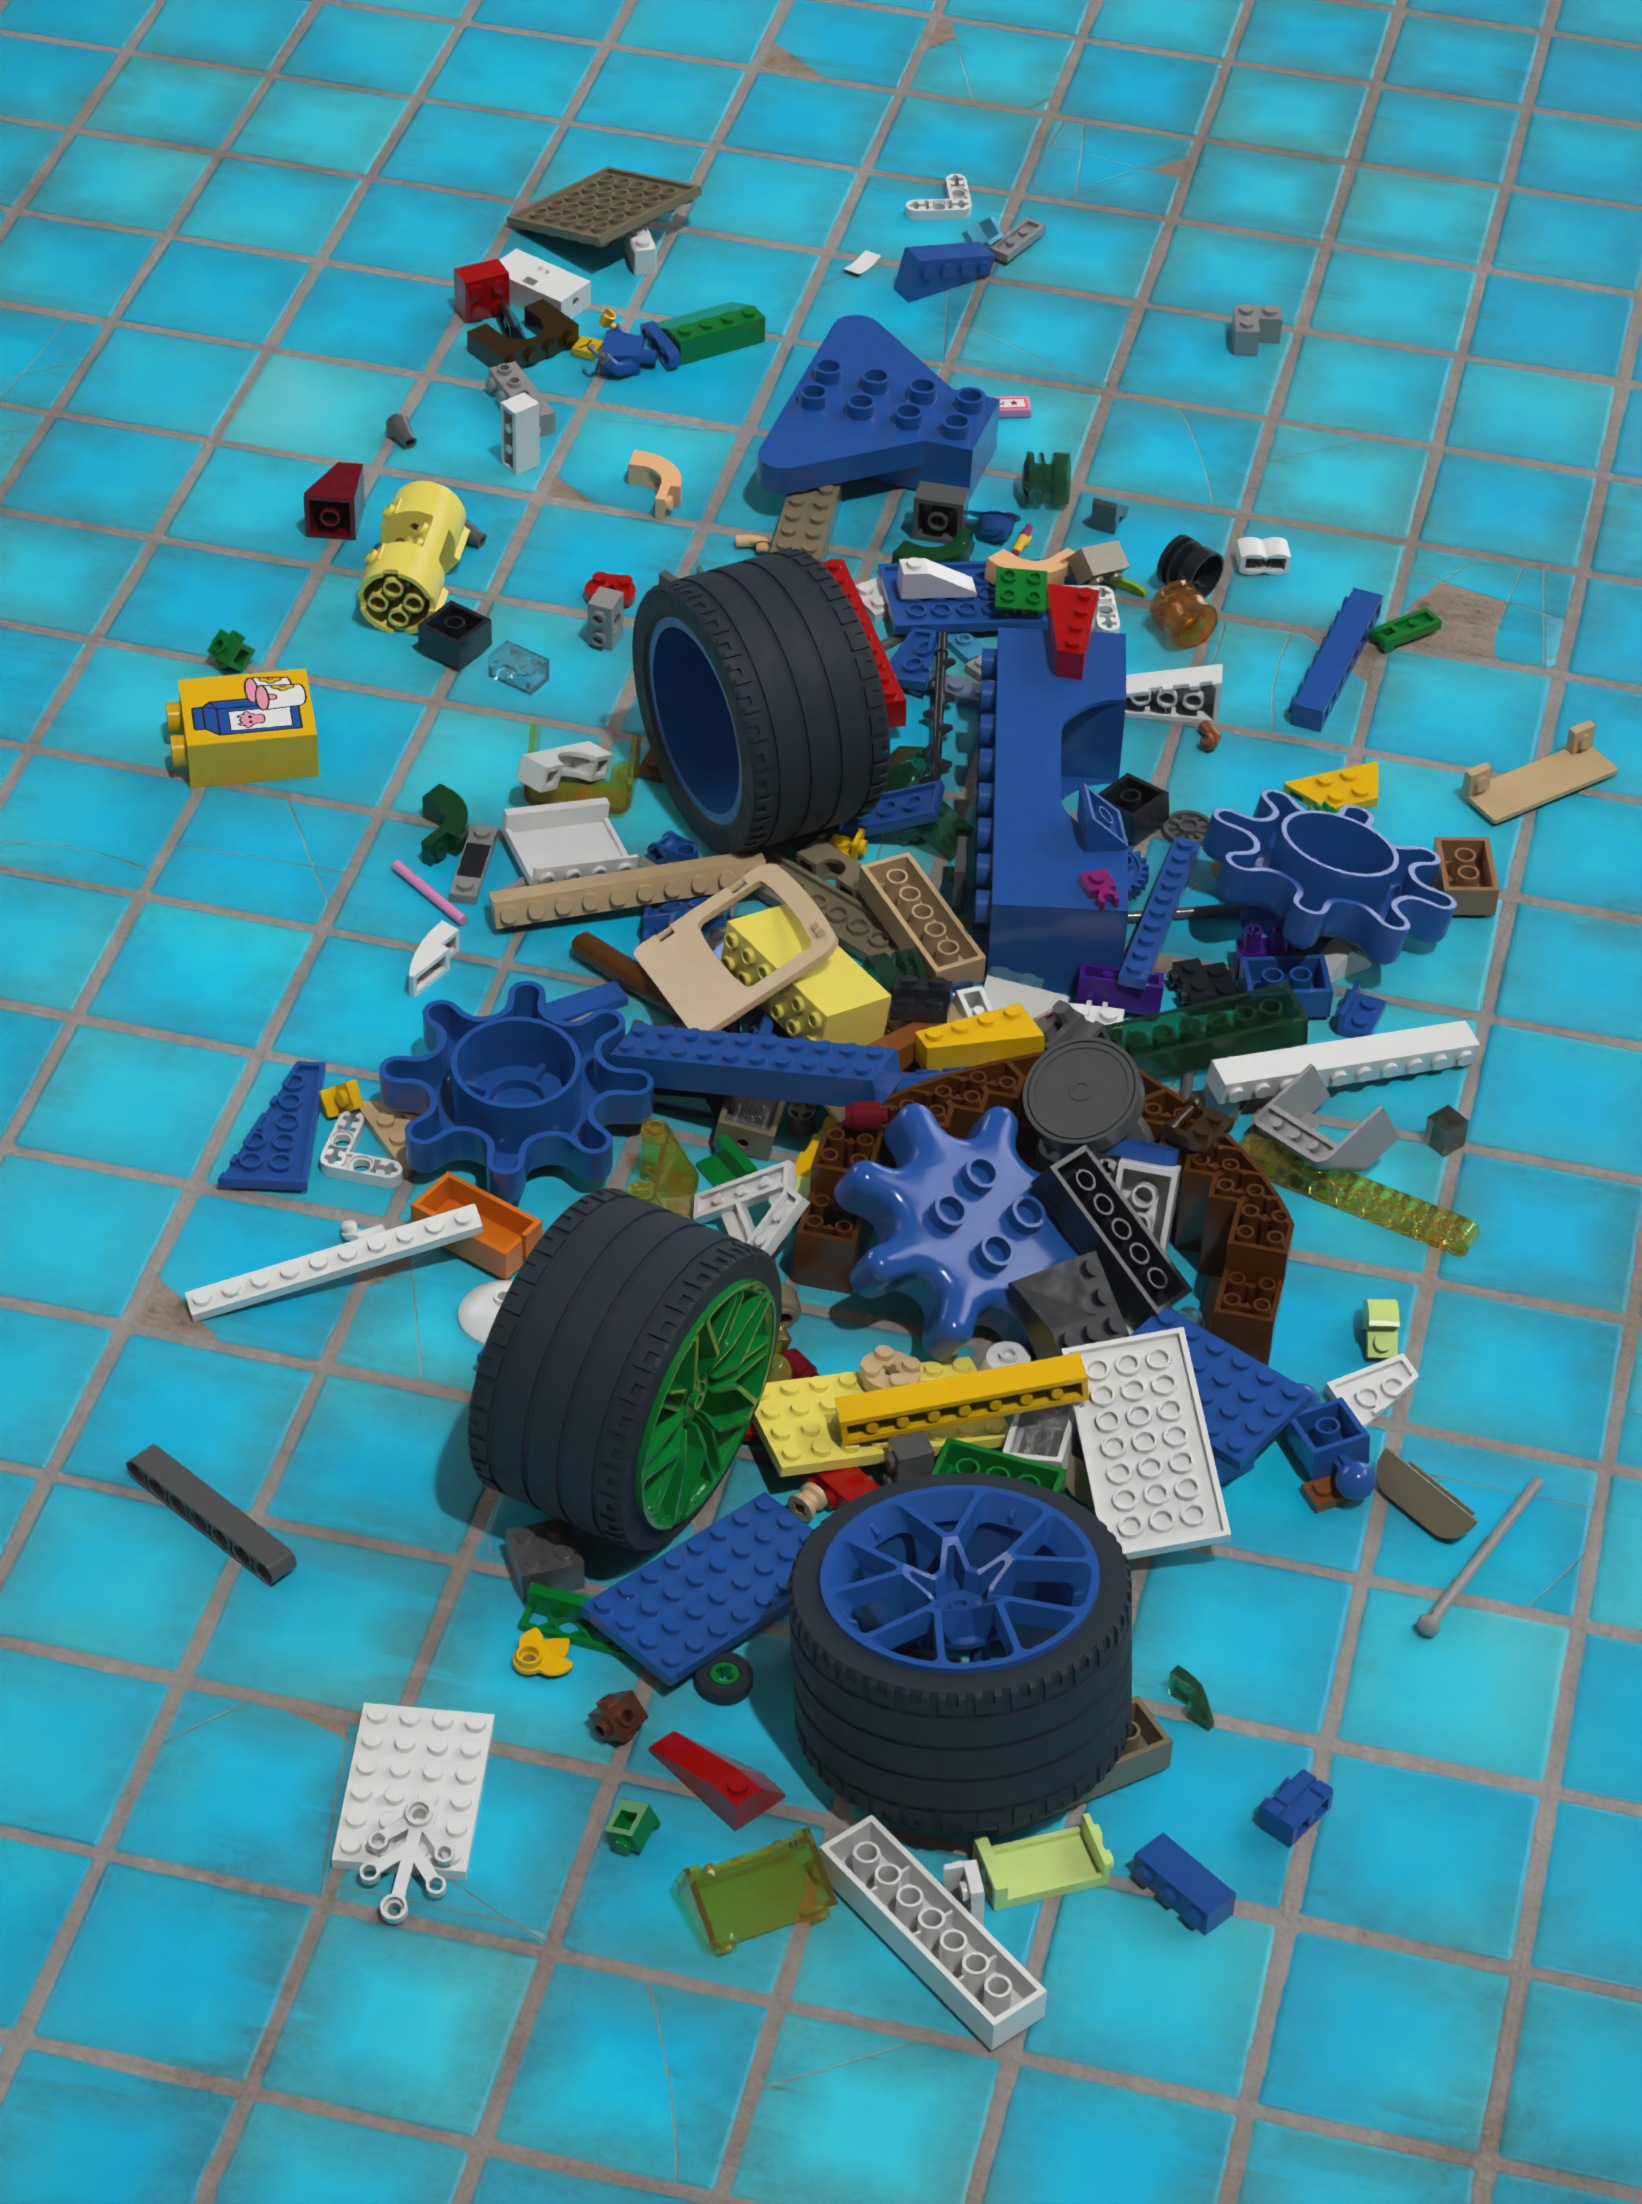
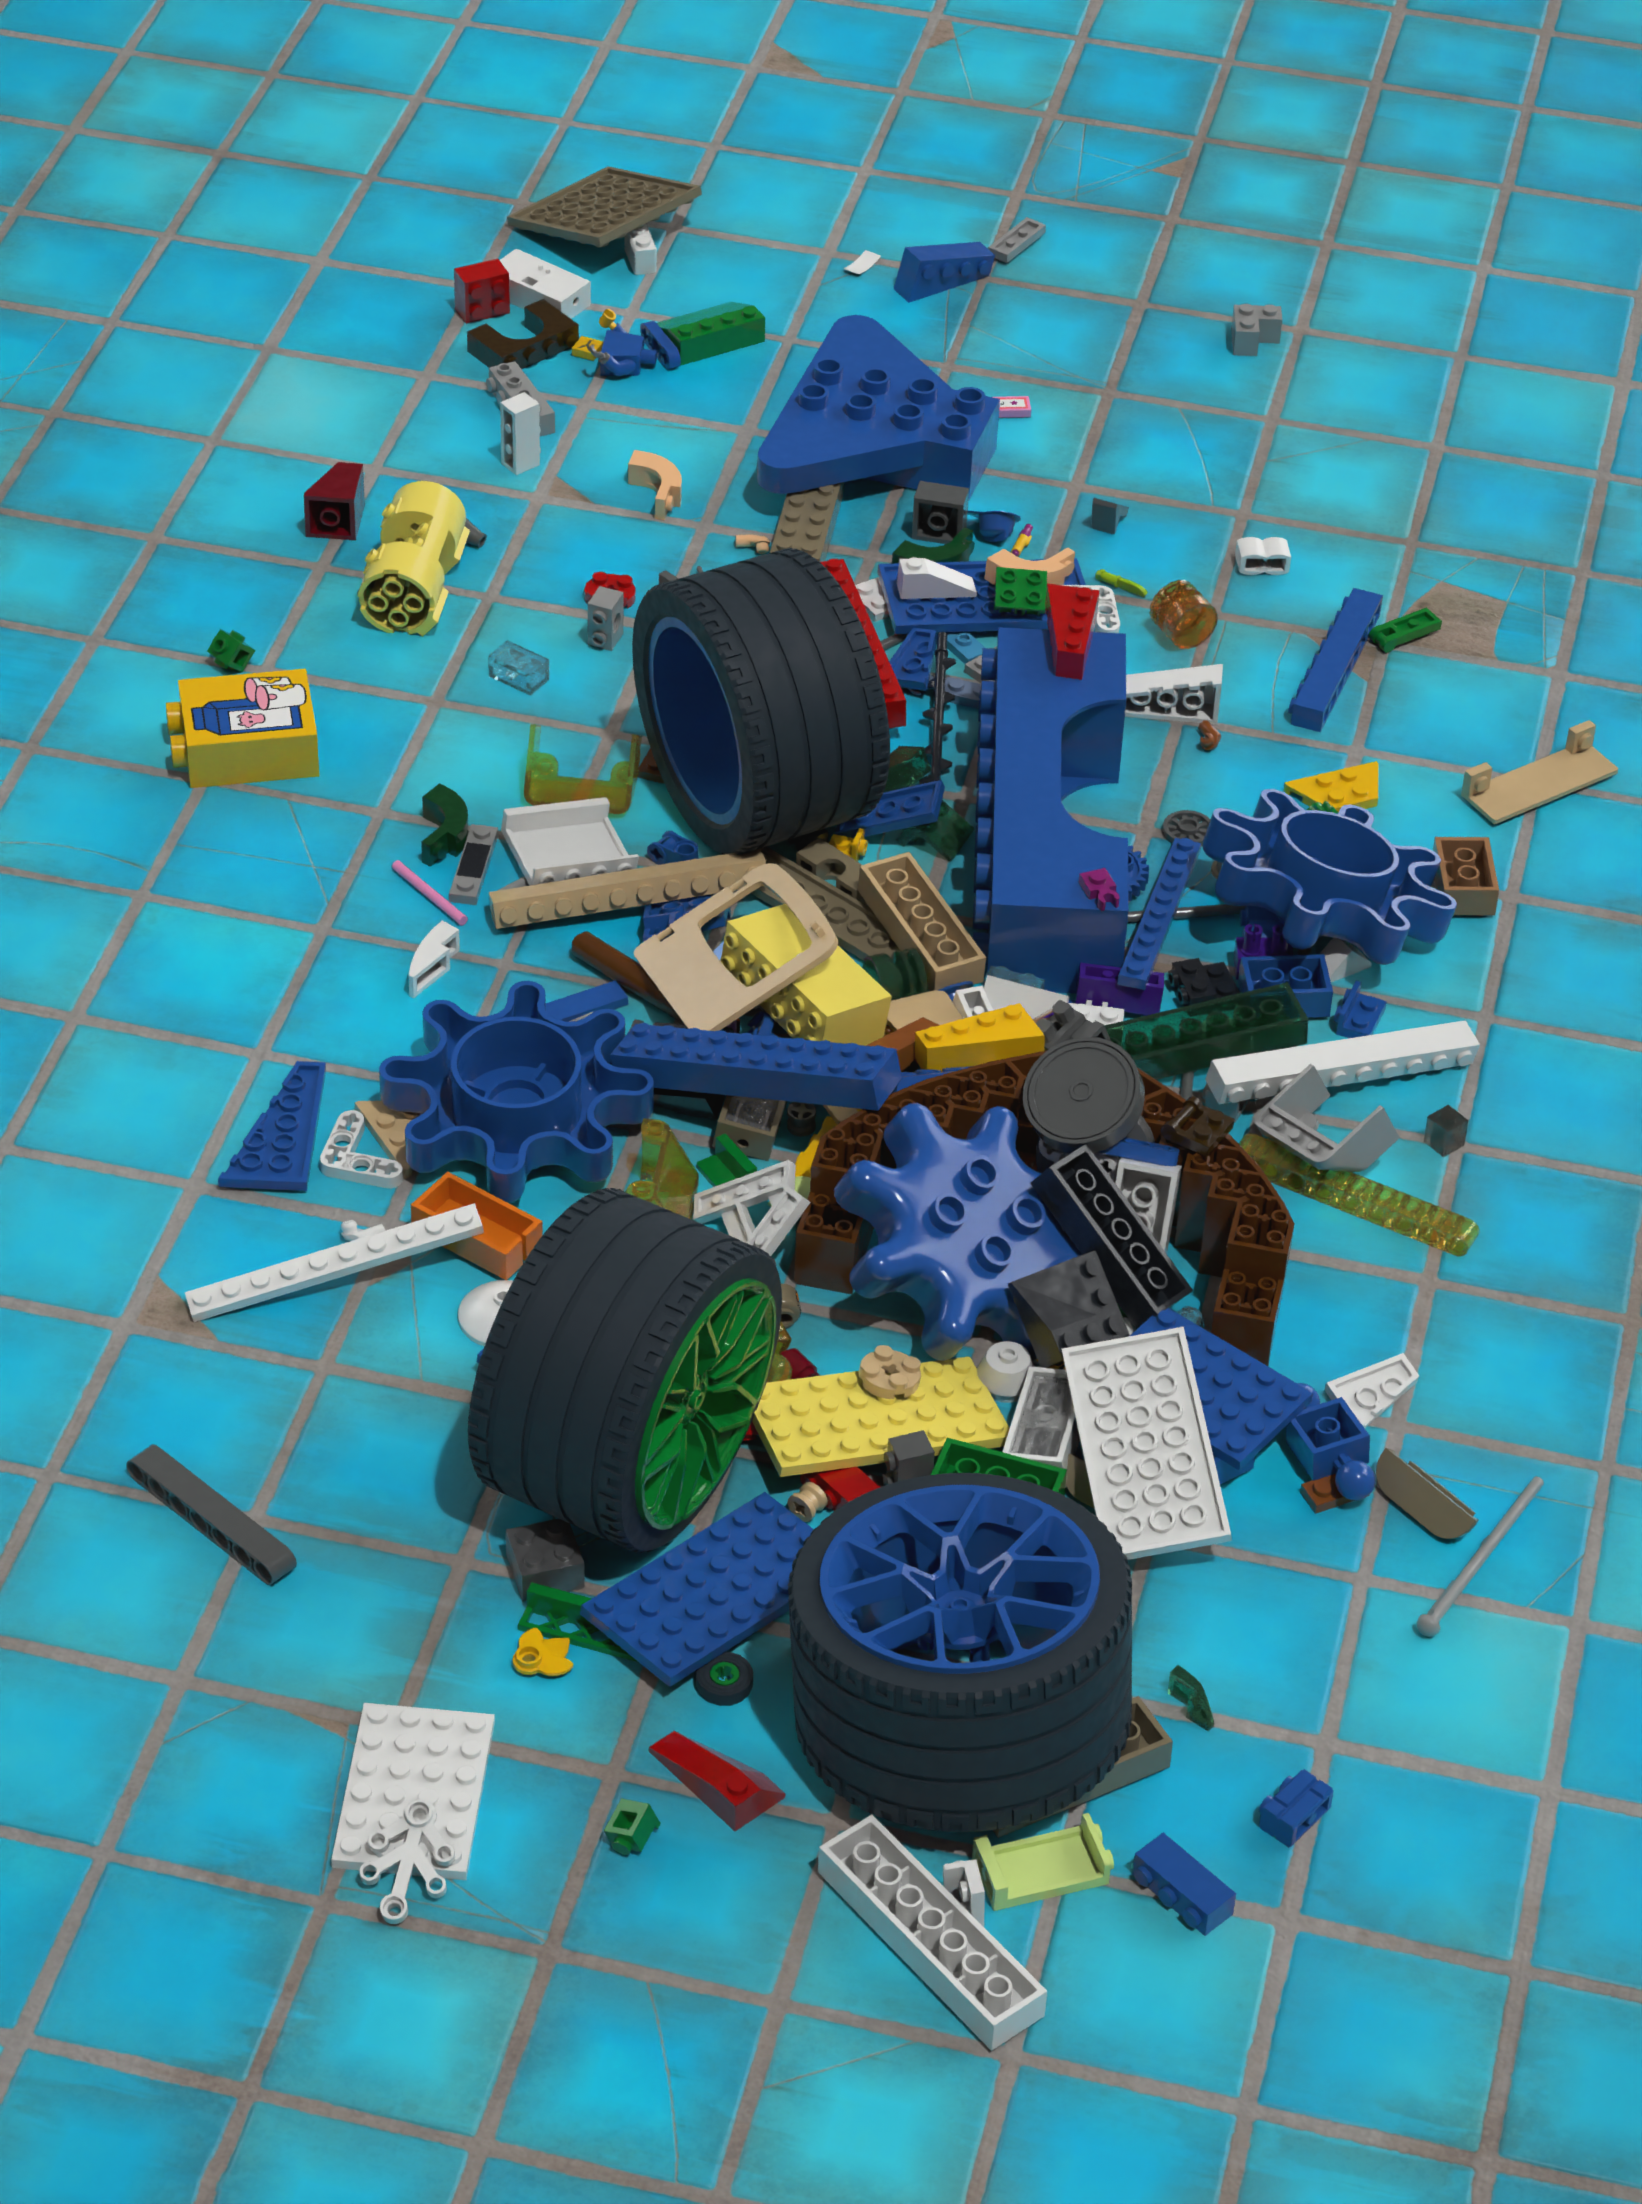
yellow bracket [318,1079,365,1119] -> none
dark grey cone [386,413,417,449] -> none
black brick [418,600,492,669] -> none
black slope [499,300,526,339] -> none
white arch [516,741,613,793] -> none
copper brick [588,1690,649,1743] -> none
clear yellow windscreen [674,1827,838,1956] -> none
yellow brick [834,1352,1089,1446] -> none
dark red brick [845,1100,888,1132] -> none
black plate [890,975,953,1023] -> none
white beam [905,174,972,221] -> none
dark grey plate [949,836,969,914] -> none
medium azure panel [961,216,1004,247] -> none
clear green wheel [1022,451,1071,505] -> none
brick [1067,540,1130,585] -> none
blue slope [1077,783,1129,852] -> none
black brick [1098,773,1169,844] -> none
black wheel [1156,534,1224,601] -> none
yellowish green brick [1363,1299,1400,1359] -> none

